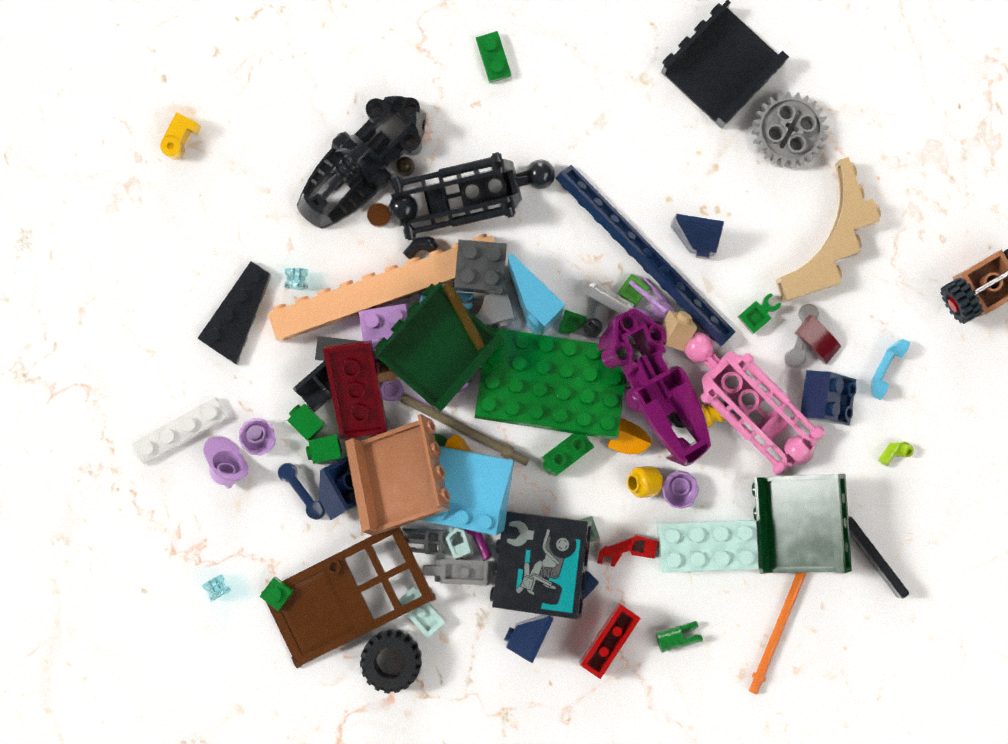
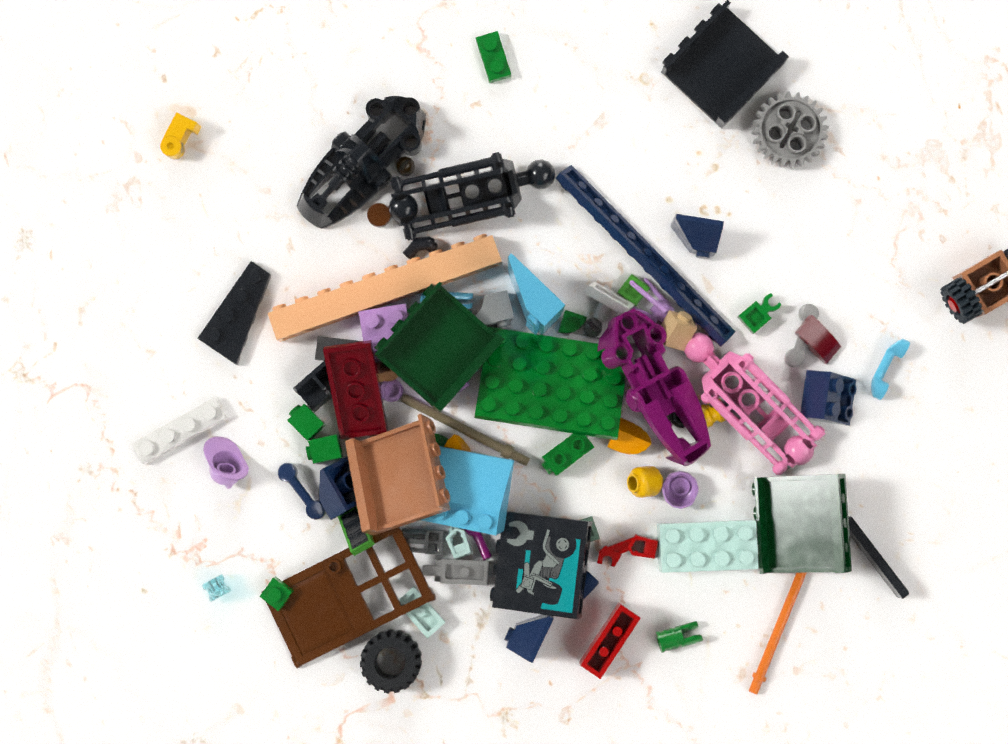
lavender hair [239,418,276,456] -> none
clear light blue wheel [284,268,309,290] -> none
clear orange bar [443,283,485,351] -> none
dark grey brick [454,239,507,295] -> none
tan arch [776,157,881,302] -> none
lime arm [878,441,914,467] -> none
none -> tile [338,506,375,556]

